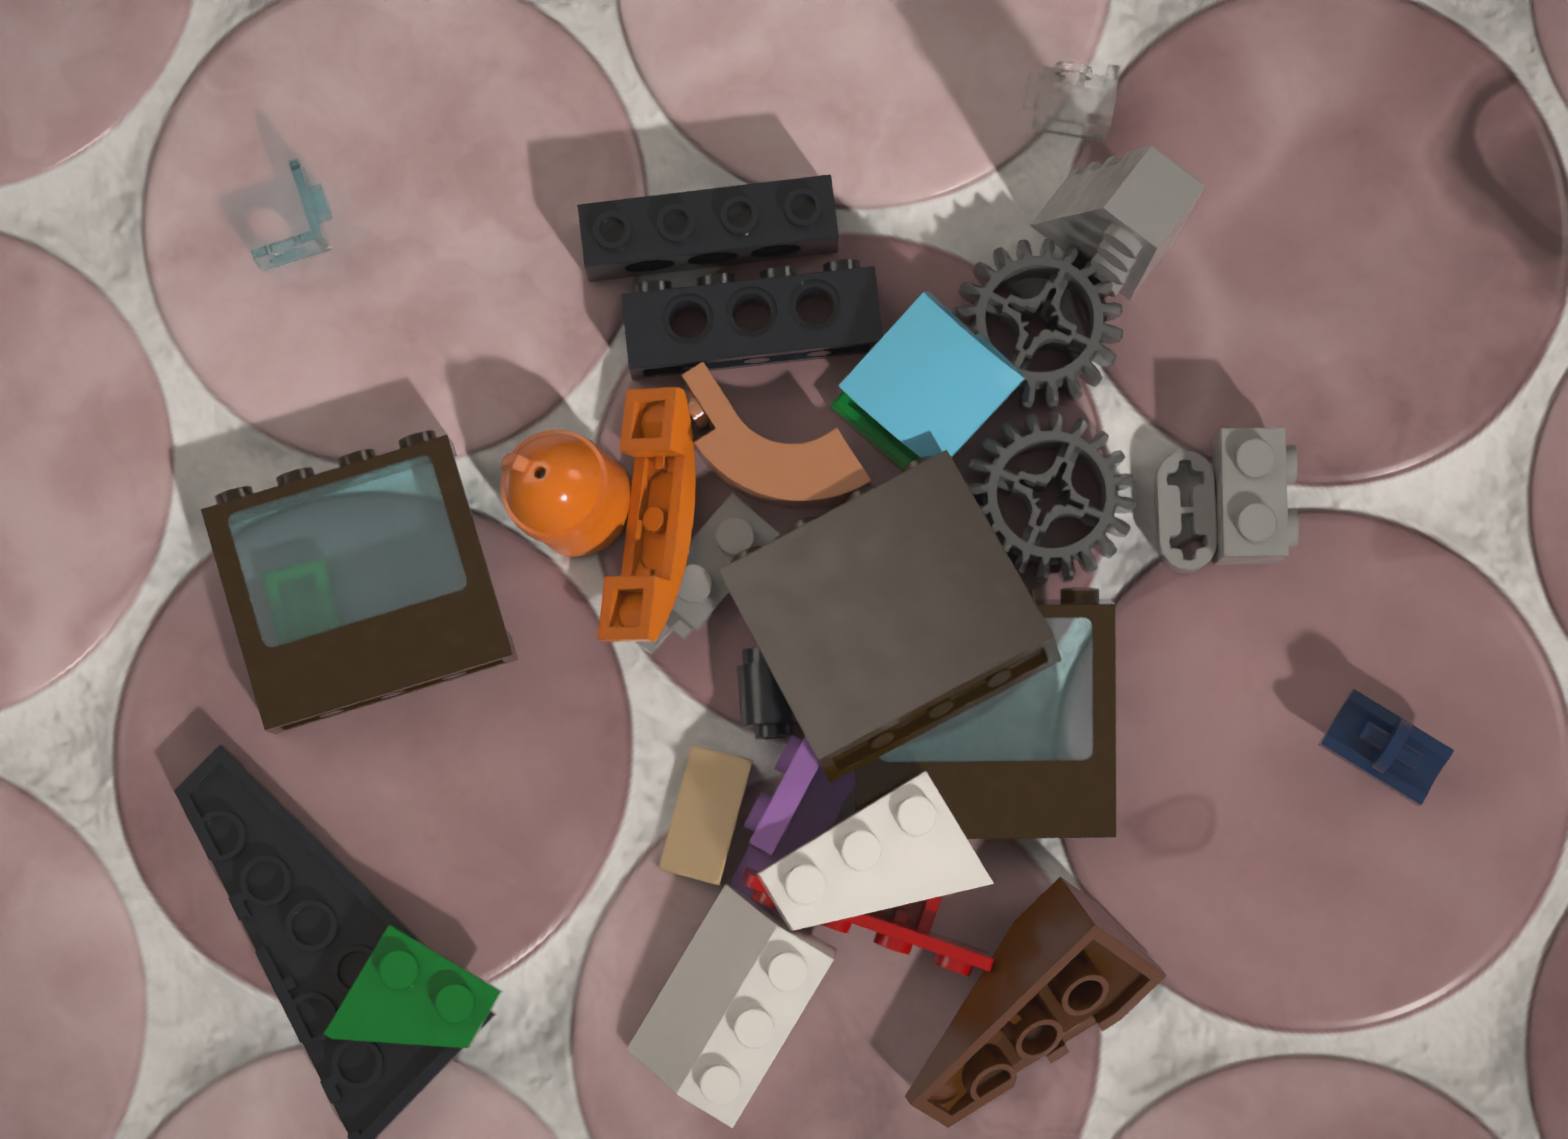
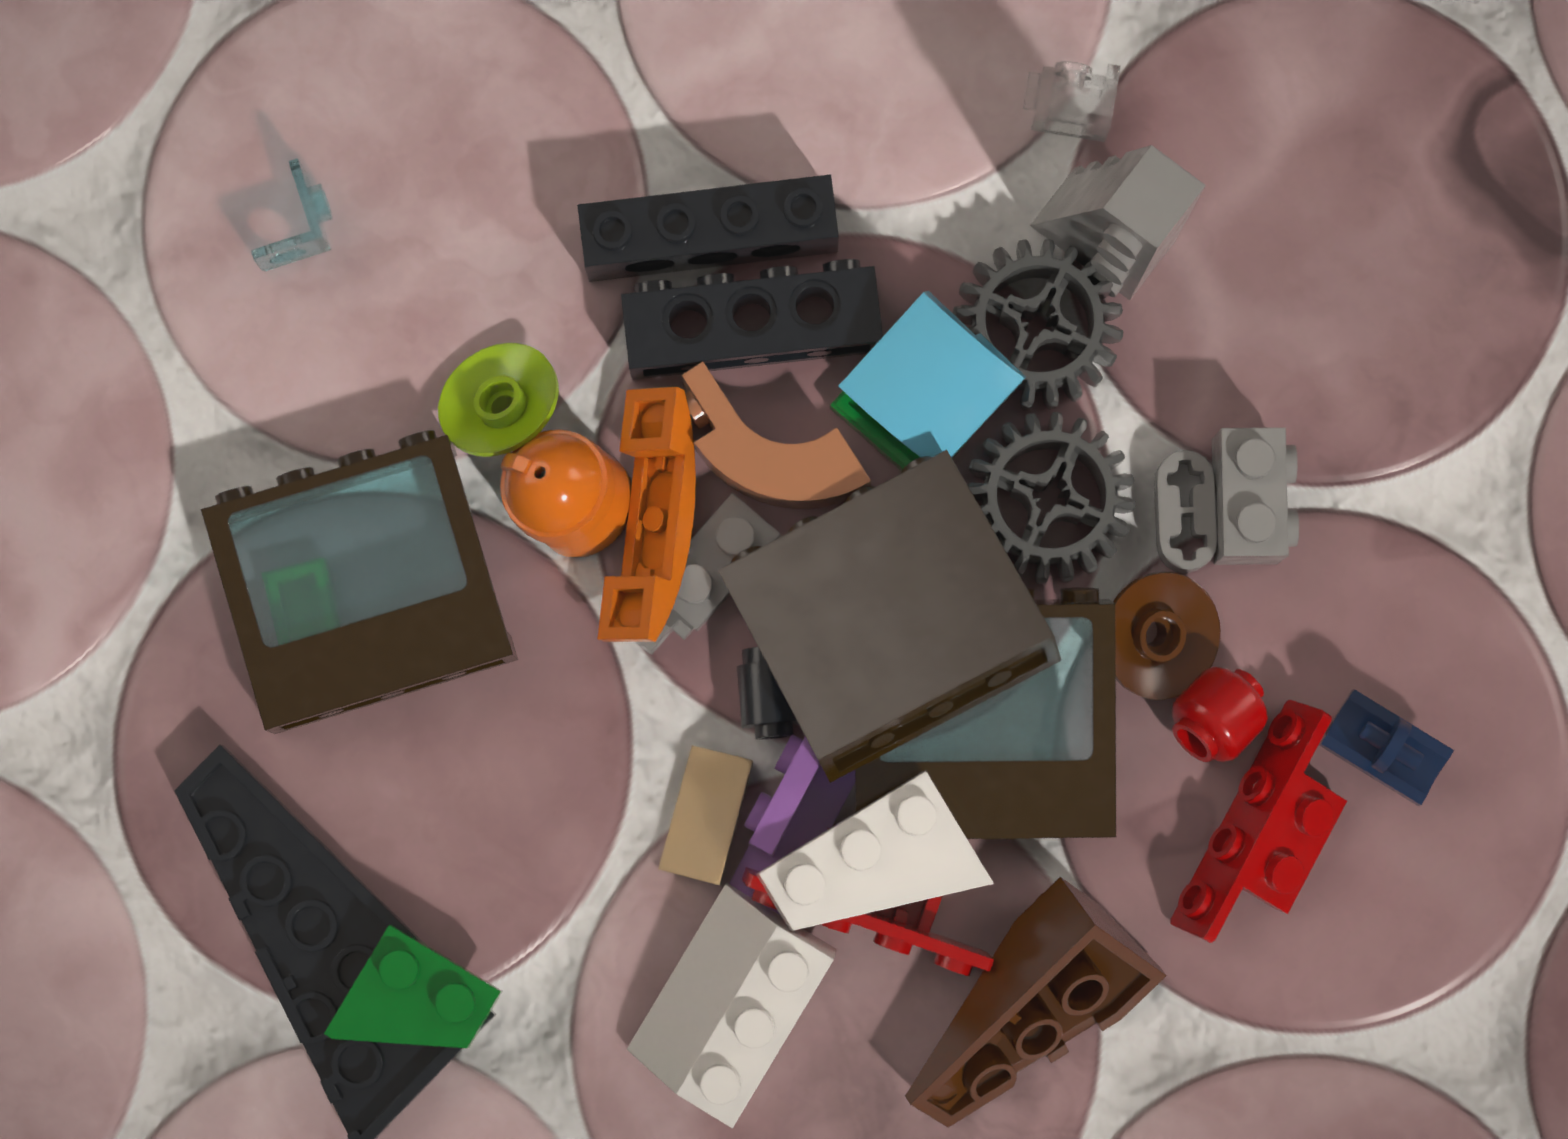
none -> lime dish [438,343,559,457]
none -> reddish brown dish [1113,572,1221,700]
none -> red bracket [1170,700,1347,943]
none -> red head [1172,667,1268,762]

